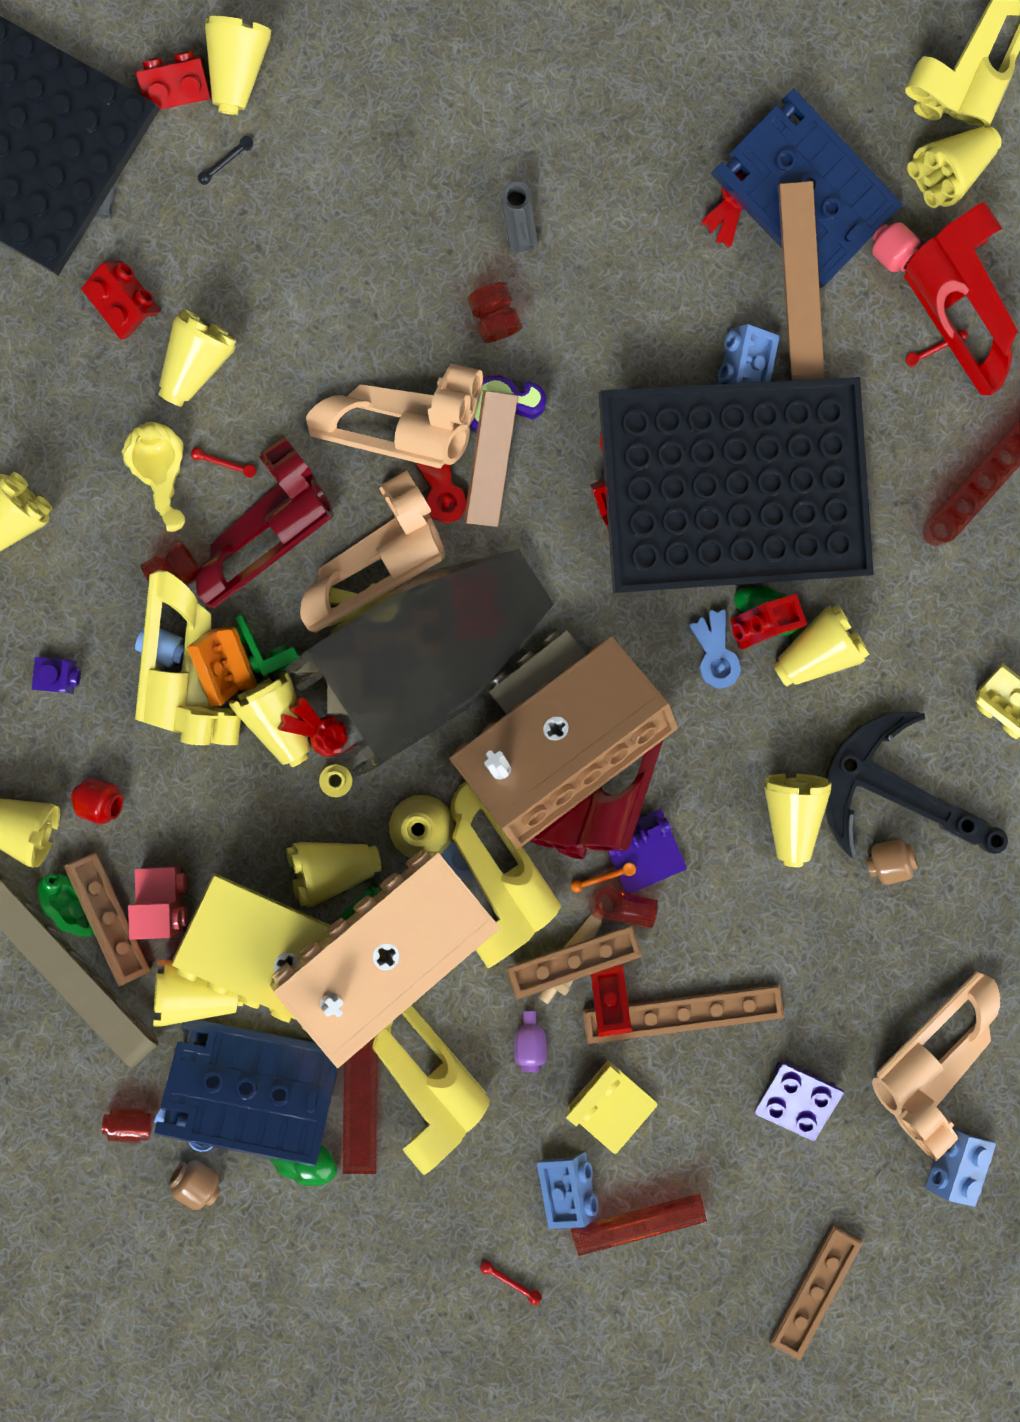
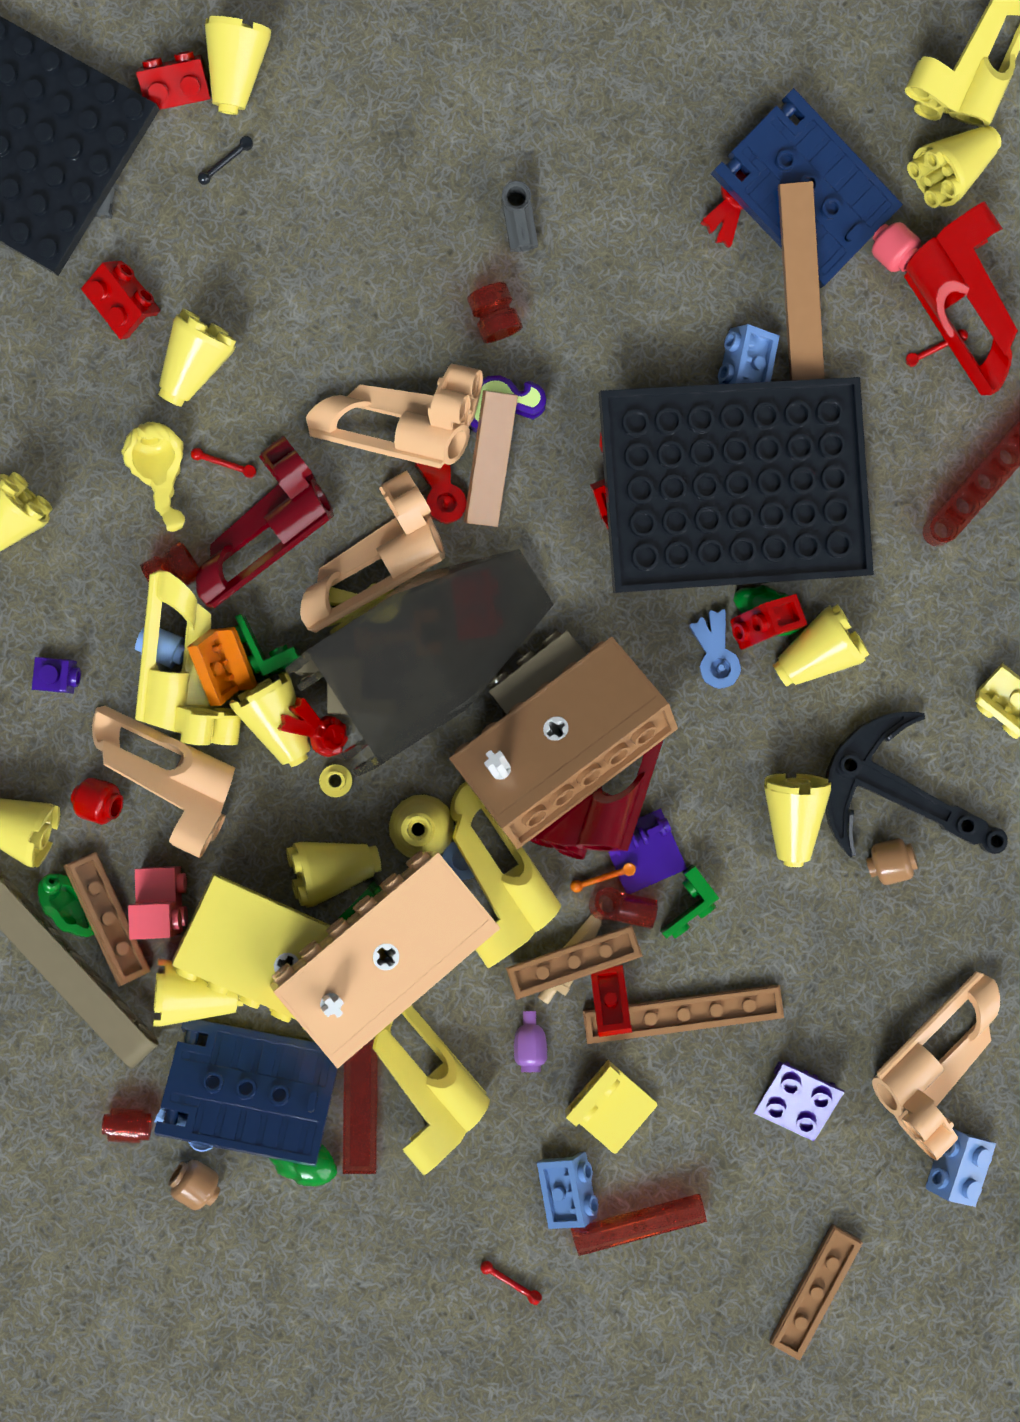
none -> light nougat panel [92,706,235,858]
none -> green bracket [660,865,719,939]

